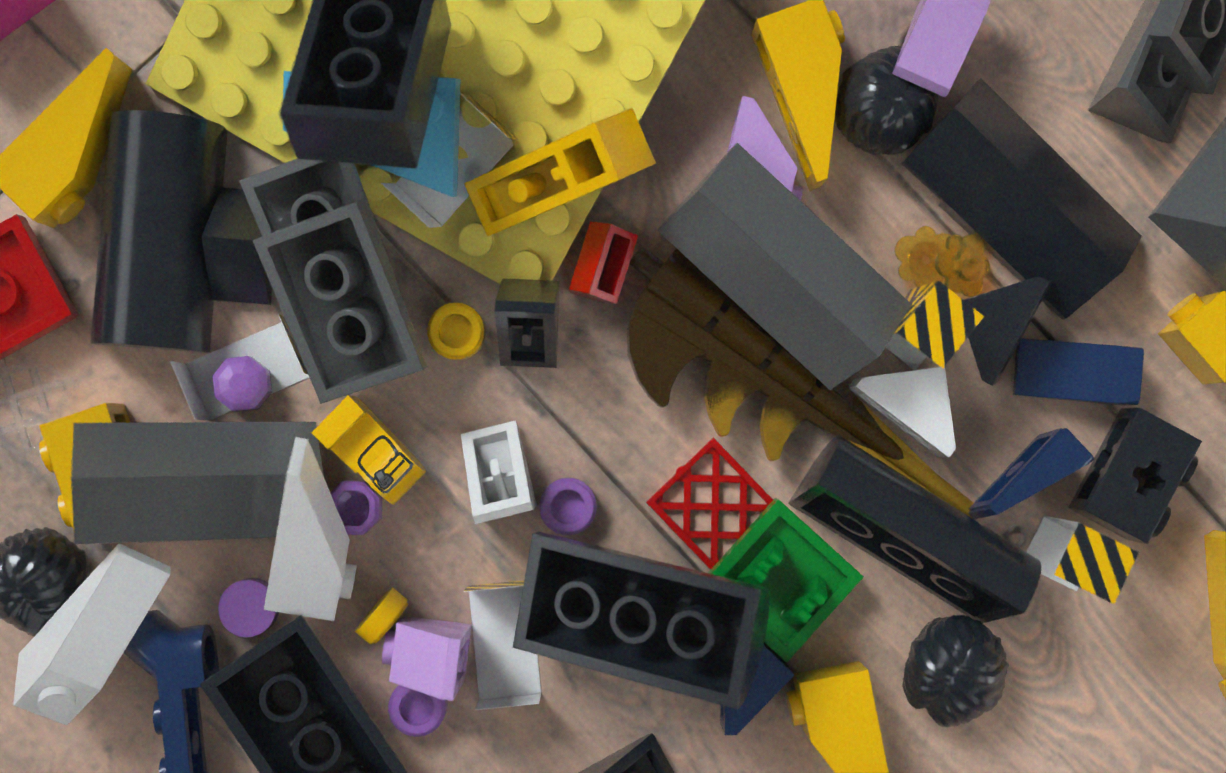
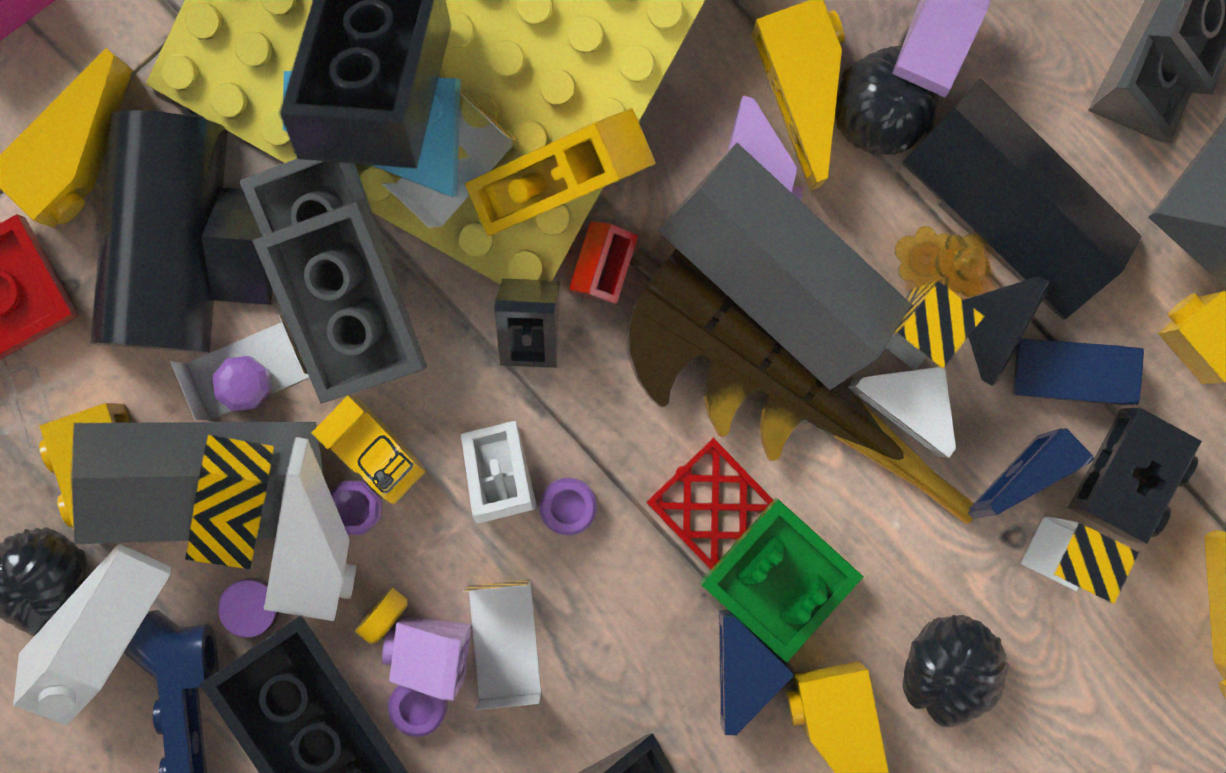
yellow tile [427,303,486,360] -> none
black brick [512,532,770,710] -> none
black brick [788,435,1042,623] -> none
none -> sticker [185,435,274,570]

